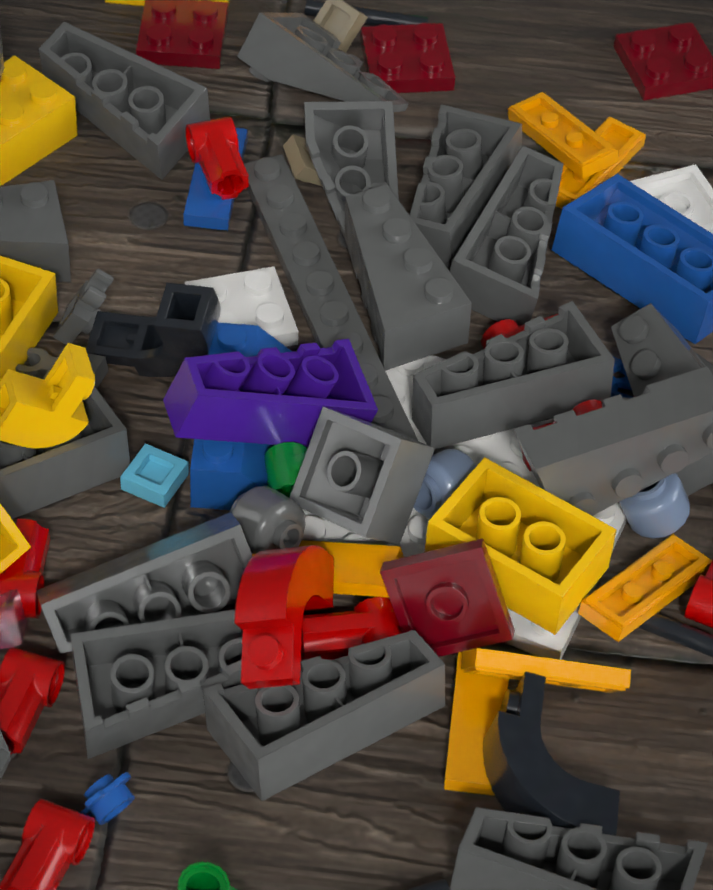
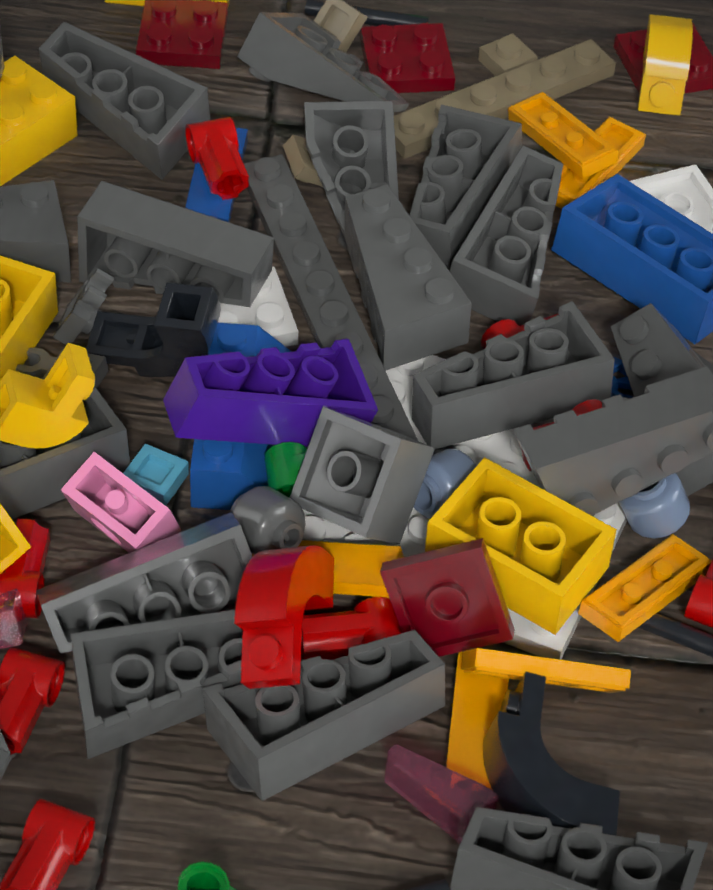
blue plate [81,772,135,825] -> none
none -> bright pink brick [61,452,181,553]
none -> dark grey wedge [77,181,274,307]
none -> clear pink slope [384,744,498,844]
none -> dark tan plate [394,39,616,159]
none -> dark tan plate [478,33,538,76]
none -> yellow brick [638,14,693,116]

